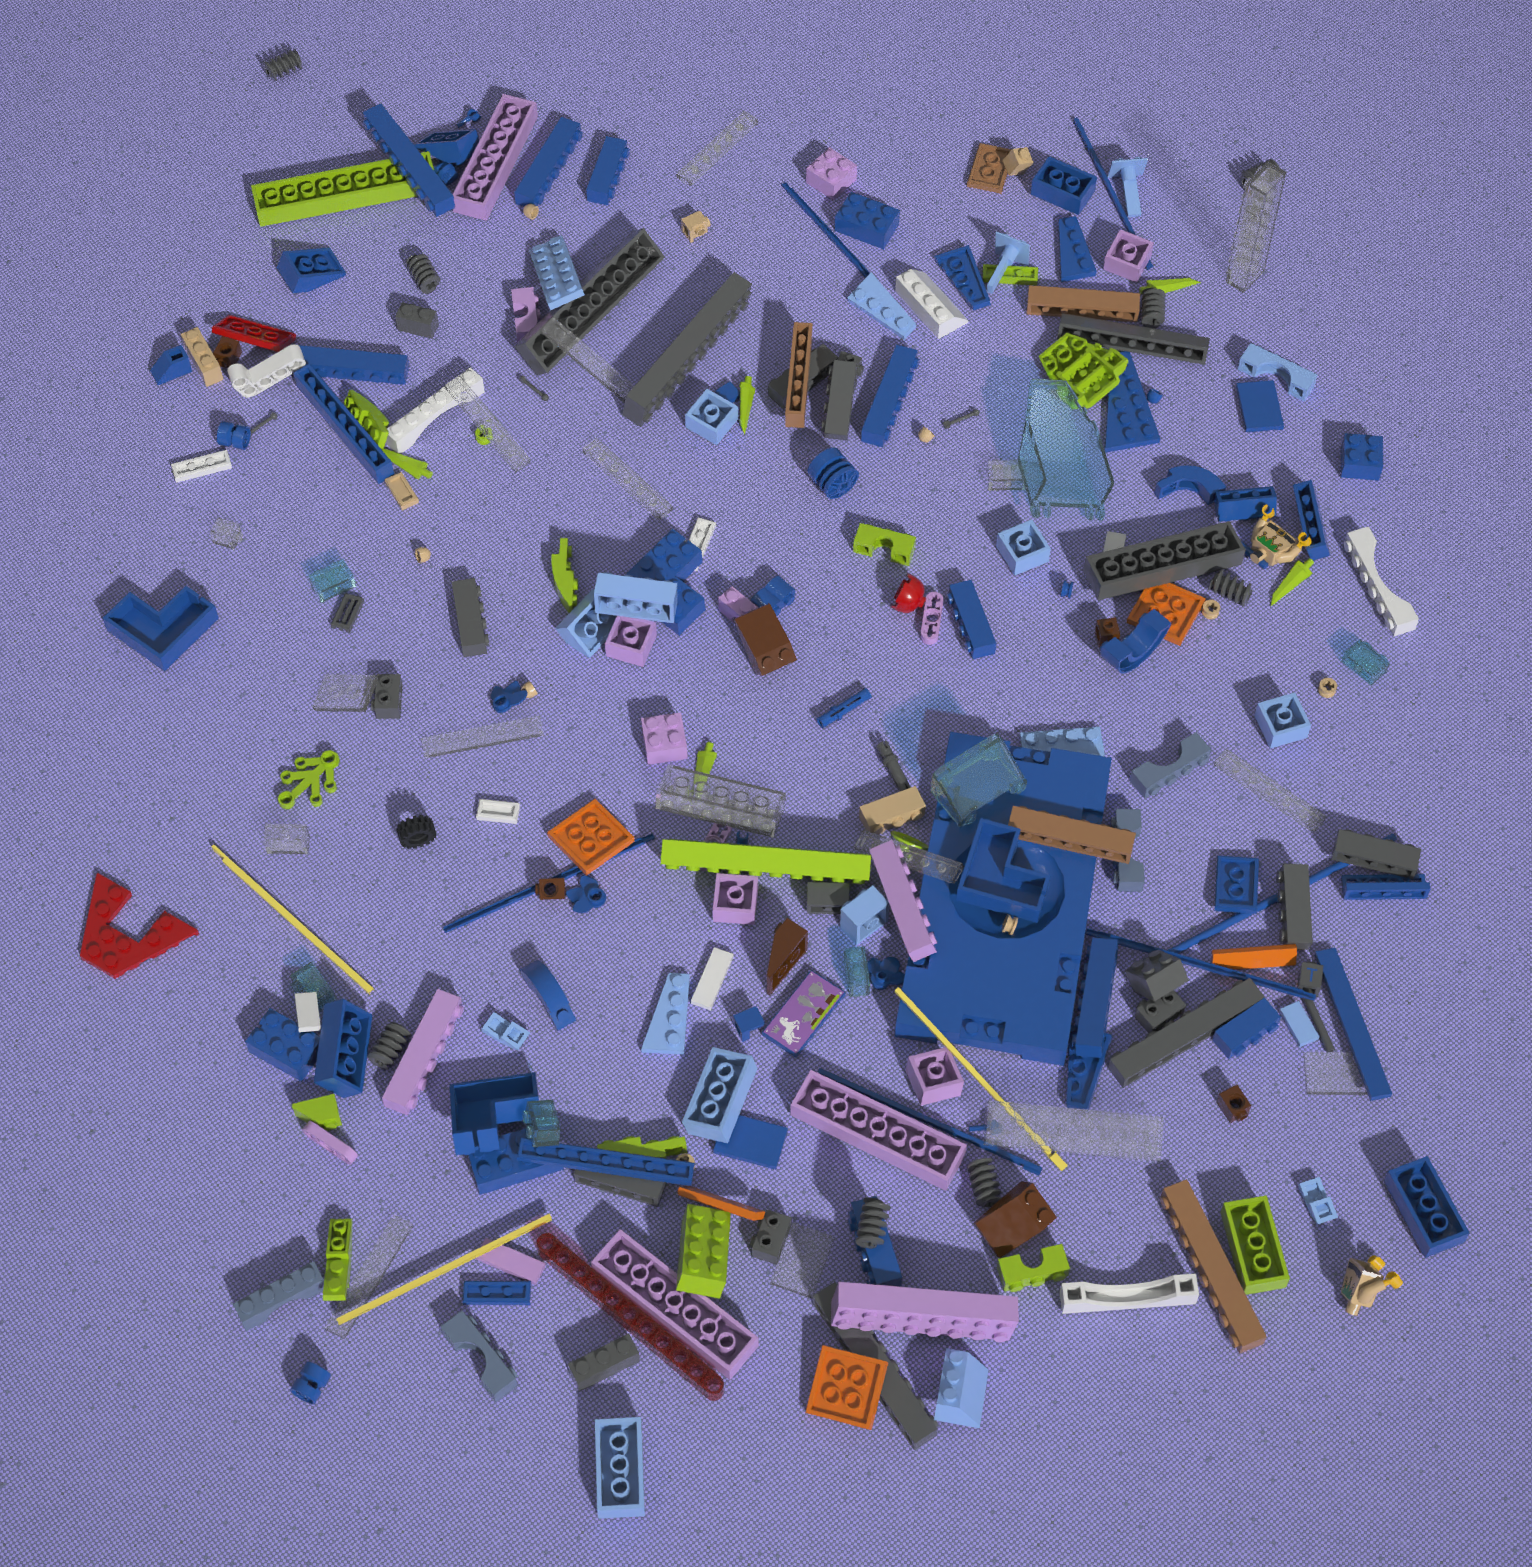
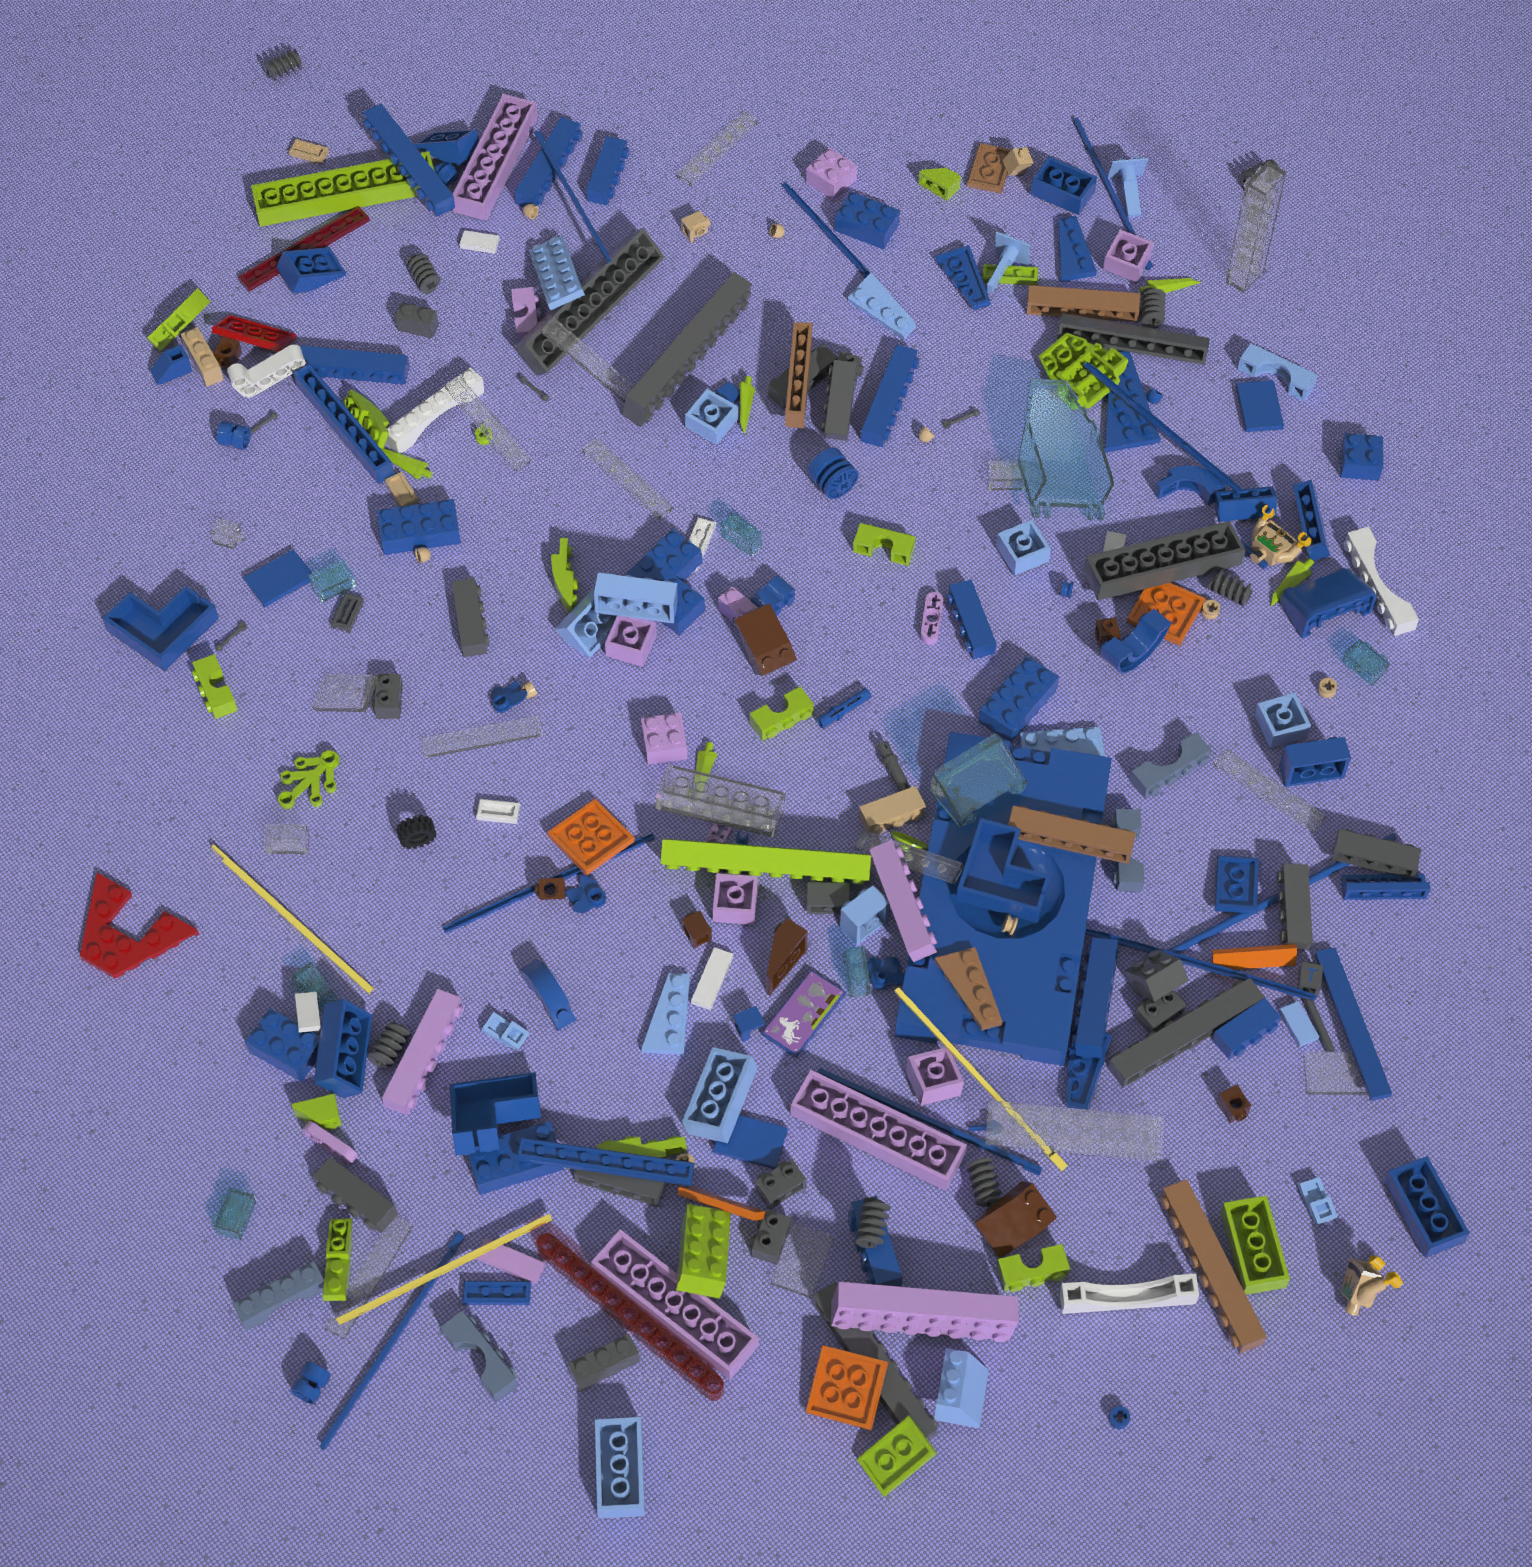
white tile [171,450,232,483] -> none
blue hand [456,109,481,128] -> none
clear light blue brick [522,1100,560,1147] -> none
red cylinder [890,573,926,613] -> none
white slope [895,269,968,339] -> none
none -> lime slope [146,288,211,352]
none -> lime arch [191,654,238,719]
none -> clear light blue brick [211,1187,256,1241]
none -> dark grey hinge [215,622,247,651]
none -> dark red tile [238,206,370,292]
none -> blue tile [243,549,315,608]
none -> tan tile [289,139,329,165]
none -> dark grey brick [312,1157,399,1233]
none -> blue piece [319,1232,465,1451]
none -> blue brick [377,499,461,555]
none -> white tile [460,230,500,254]
none -> blue piece [534,130,612,263]
none -> reddish brown brick [682,911,712,949]
none -> clear light blue brick [721,512,762,556]
none -> lime arch [749,686,814,741]
none -> dark grey brick [755,1159,807,1210]
none -> tan hinge [770,223,785,238]
none -> lime tile [857,1415,938,1497]
none -> lime slope [918,168,961,201]
none -> medium nougat wing [934,947,1002,1031]
none -> blue brick [978,656,1059,743]
none -> blue piece [1083,362,1241,493]
none -> blue bush [1109,1406,1130,1430]
none -> blue brick [1279,737,1351,787]
none -> blue windscreen [1280,568,1377,639]

